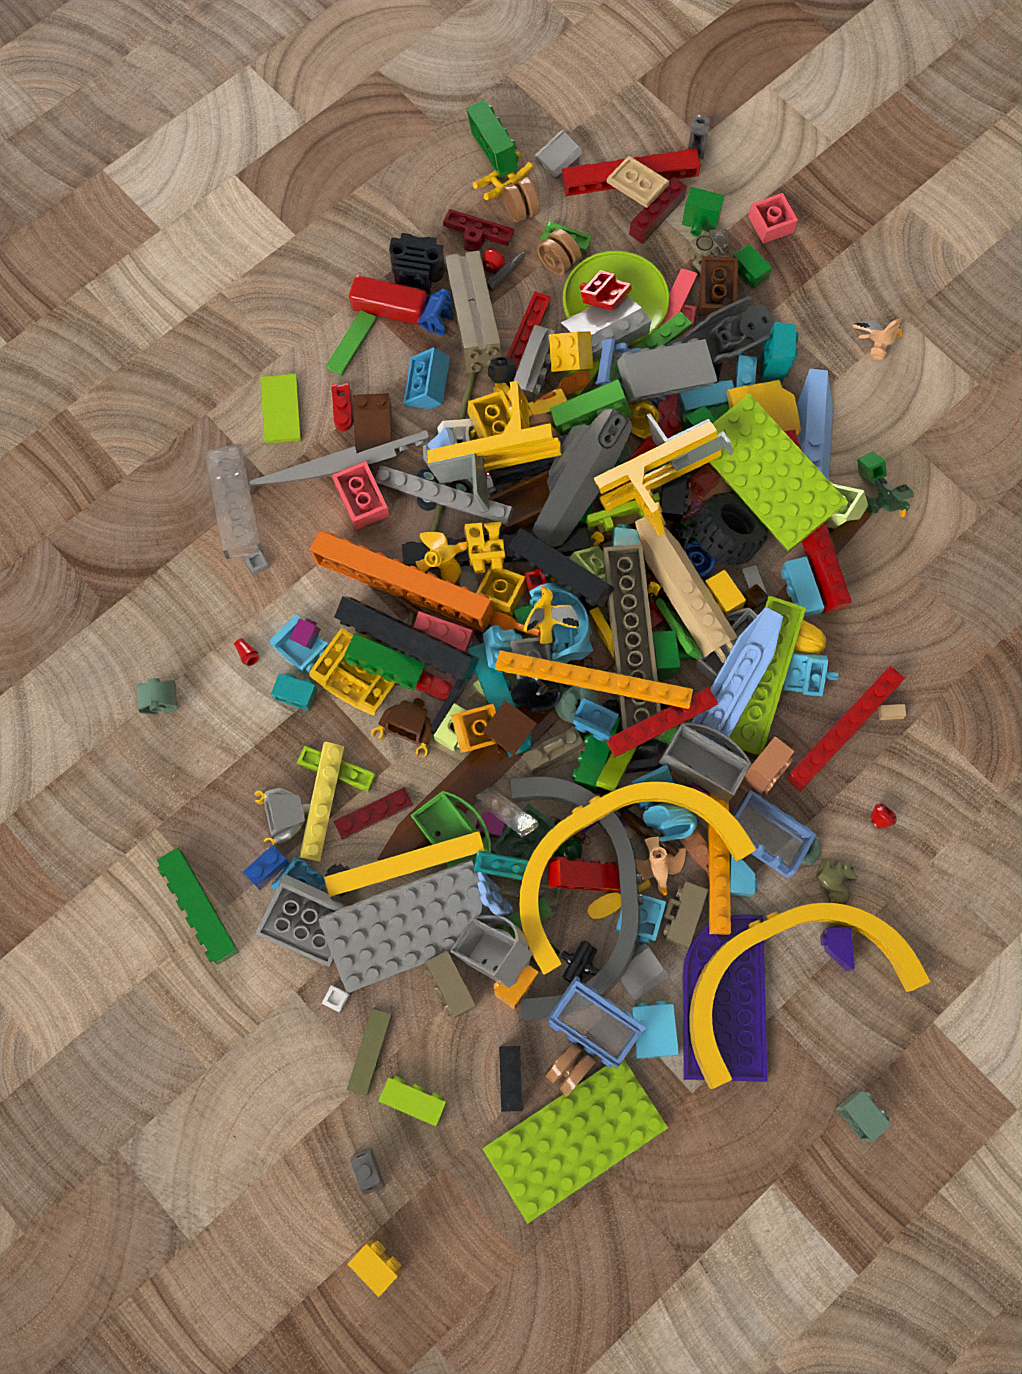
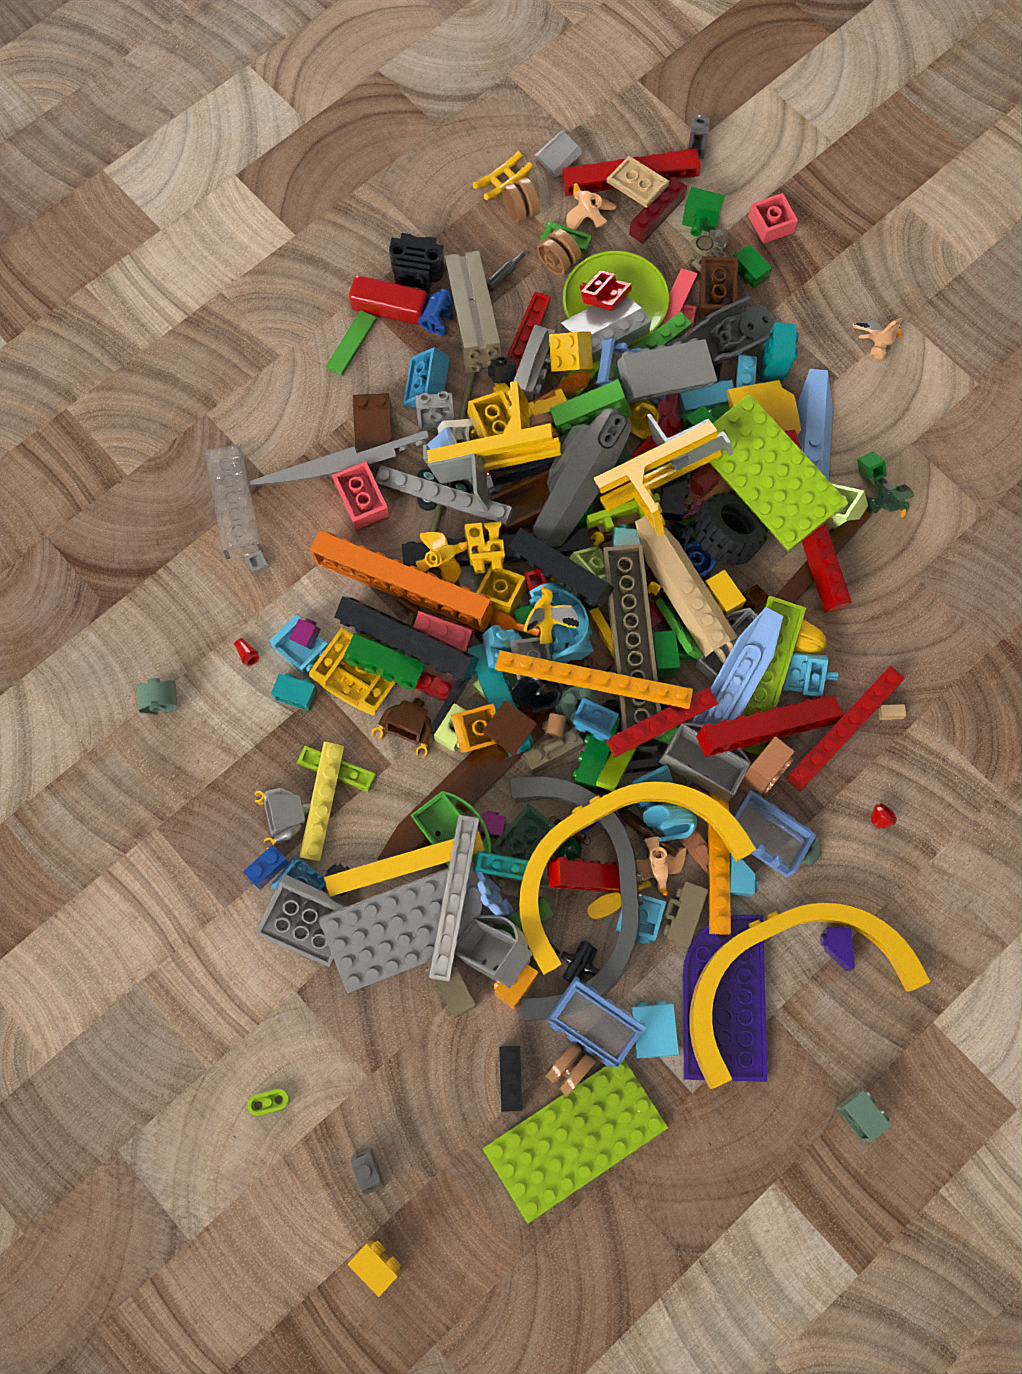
green brick [157,848,239,965] -> none
lime tile [260,374,301,444] -> none
white tile [322,985,350,1013] -> none
red plate [331,383,353,431] -> none
dark red plate [333,787,413,840] -> none
olive tile [347,1009,392,1096] -> none
lime brick [378,1076,447,1127] -> none
dark red plate [443,209,514,252] -> none
green brick [466,99,519,178] -> none
clear tile [475,786,539,837] -> none
red cone [483,249,506,273] -> none
light grey slope [620,943,668,1002] -> none
white sticker [742,565,767,593] -> none
medium azure brick [781,556,824,619] -> none
olive animal [816,859,858,905] -> none
none -> lime plate [247,1089,290,1116]
none -> light grey plate [415,391,454,430]
none -> light grey plate [429,815,479,981]
none -> medium nougat piece [542,714,567,737]
none -> light nougat animal [566,183,617,230]
none -> red brick [696,695,844,757]

